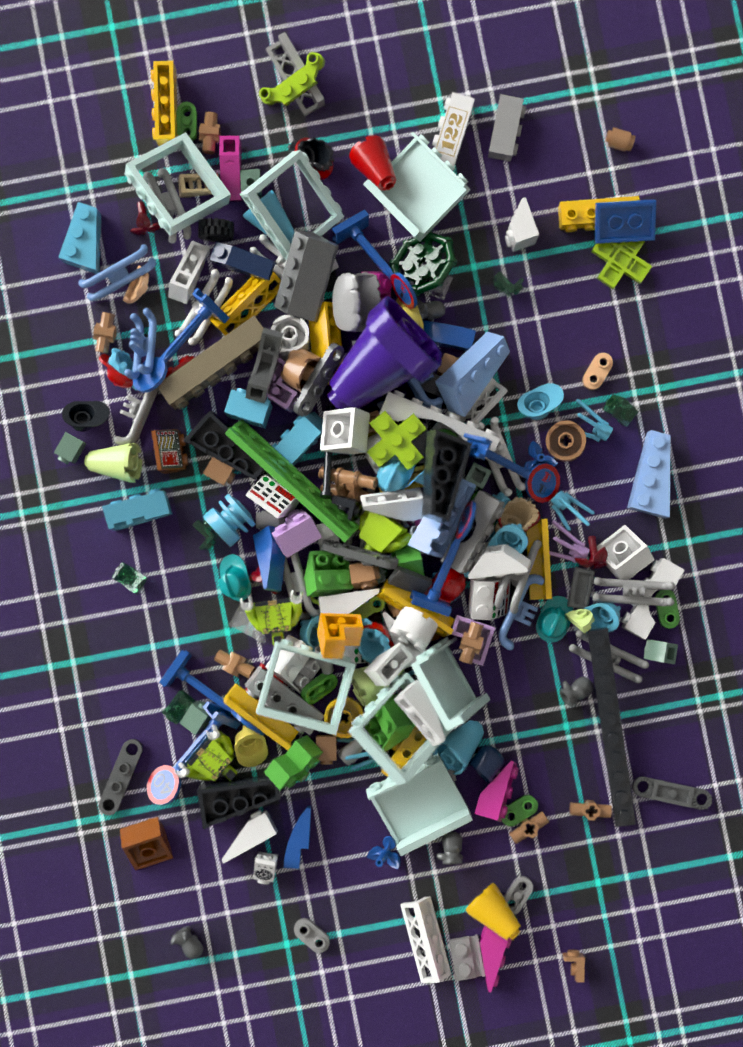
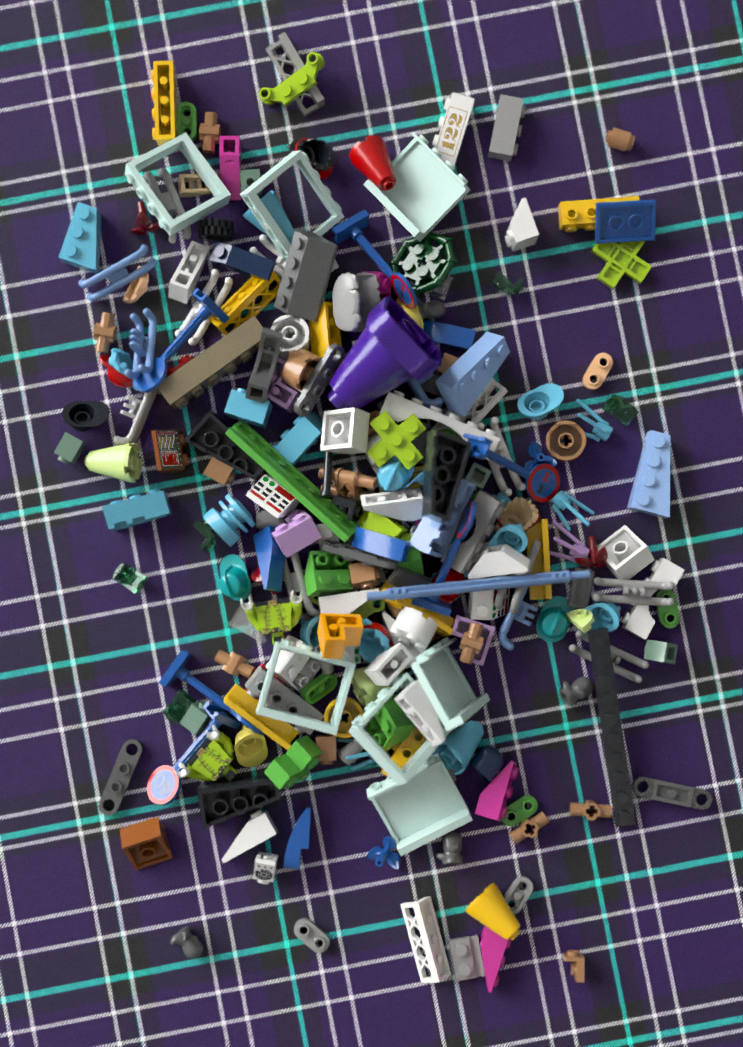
none -> slope [351,526,411,562]
none -> medium blue axle [366,570,590,601]

